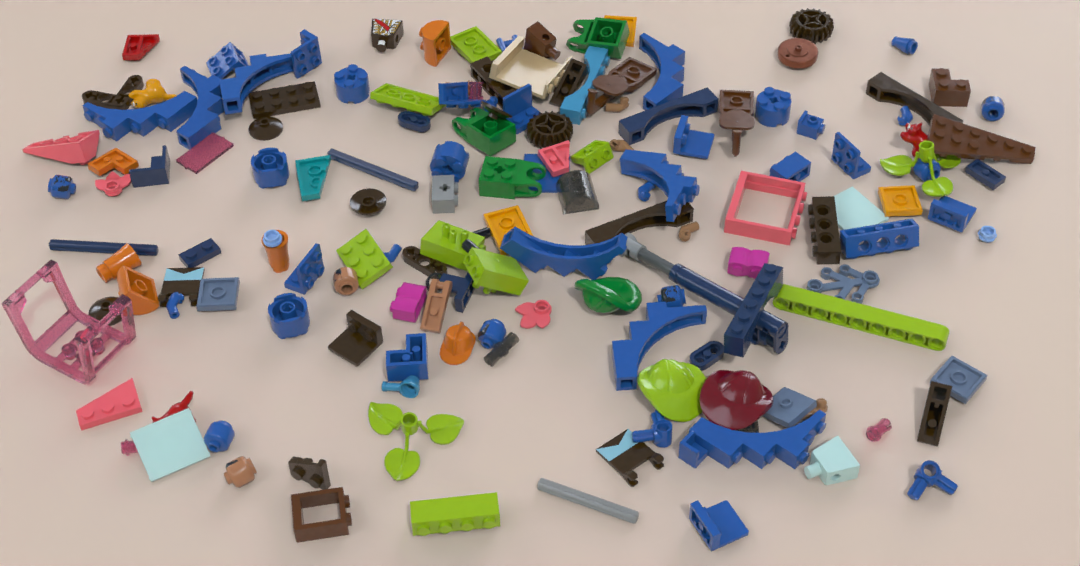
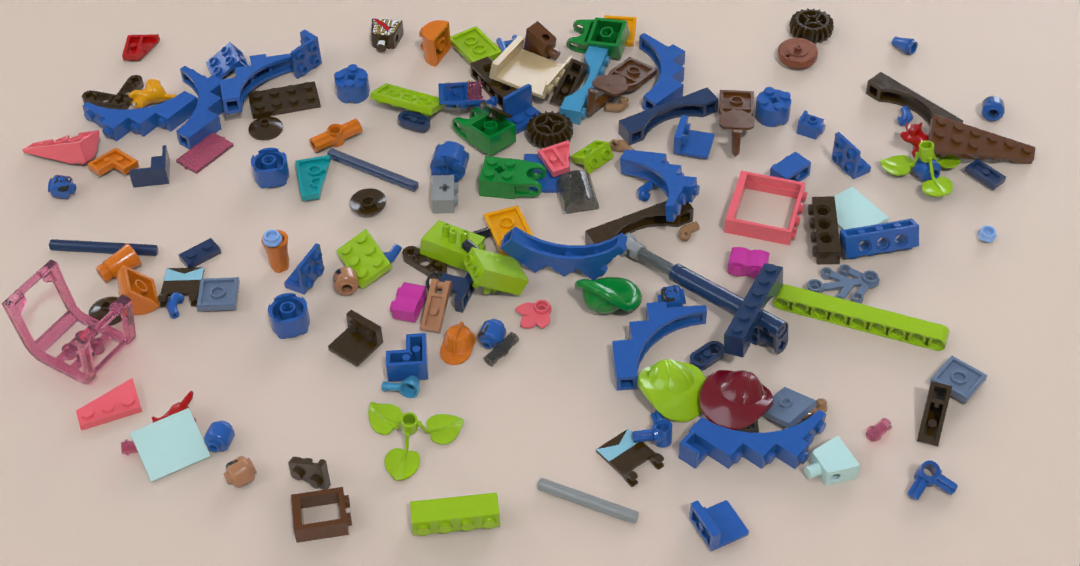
coral plate [95,171,131,197] -> none
light orange plate [878,185,923,217] -> none
reddish brown brick [928,68,971,107] -> none
blue bracket [928,196,977,233] -> none
none -> orange piece [309,118,363,153]

